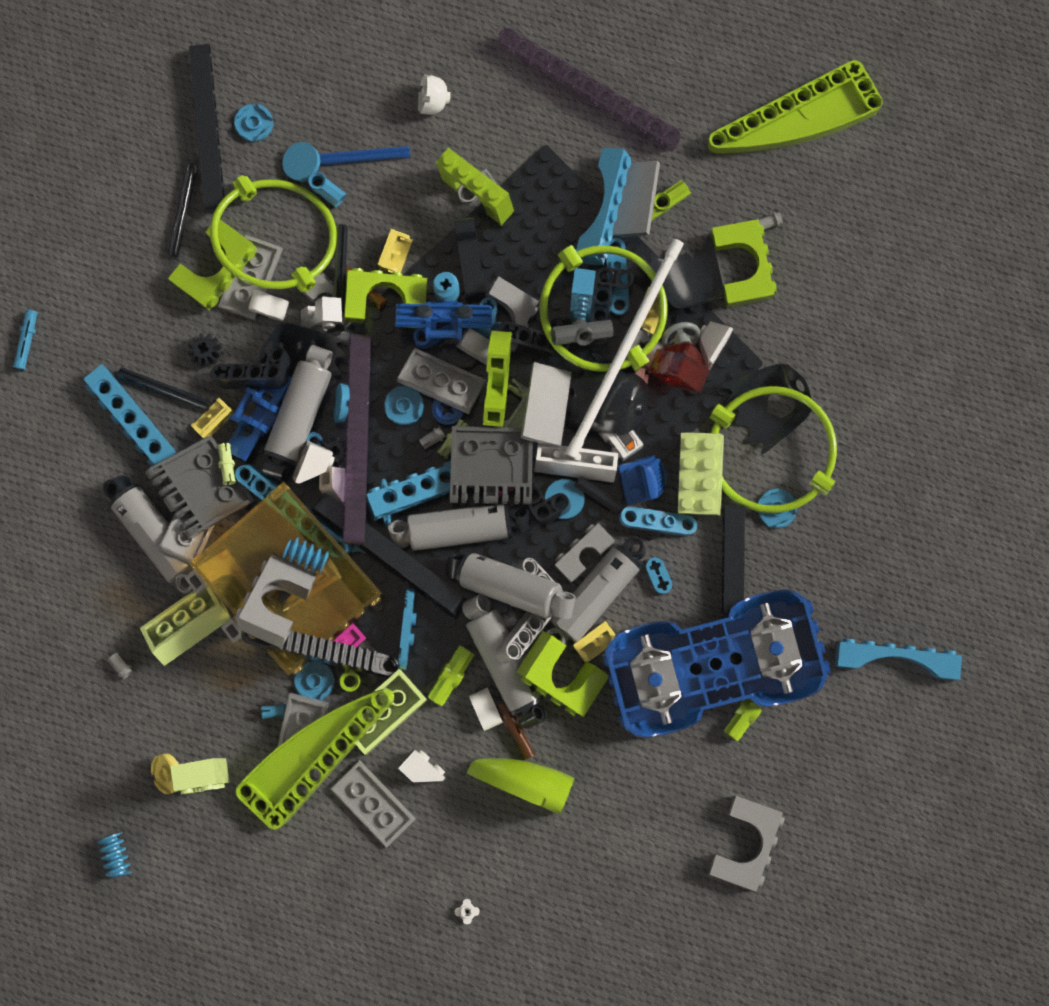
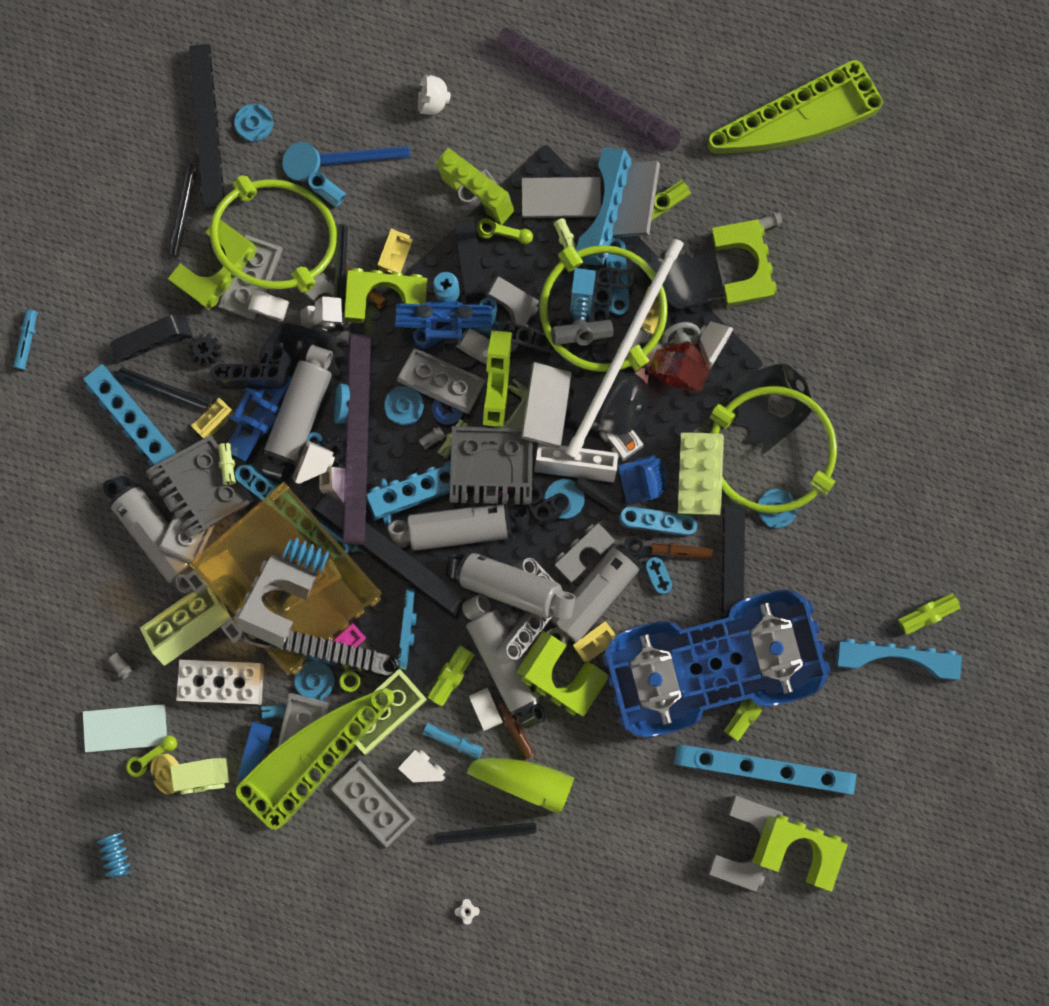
none -> light aqua tile [83,704,167,752]
none -> black beam [110,315,193,362]
none -> lime piece [126,735,177,777]
none -> white brick [177,660,264,705]
none -> blue piece [238,722,273,779]
none -> dark azure pin [423,723,483,759]
none -> black axle [435,822,537,844]
none -> lime piece [476,218,533,245]
none -> light grey tile [522,177,601,218]
none -> yellowish green pin [554,219,577,250]
none -> reddish brown pin [651,542,713,560]
none -> dark azure beam [674,744,857,795]
none -> lime arch [752,814,848,892]
none -> lime piece [898,593,961,635]

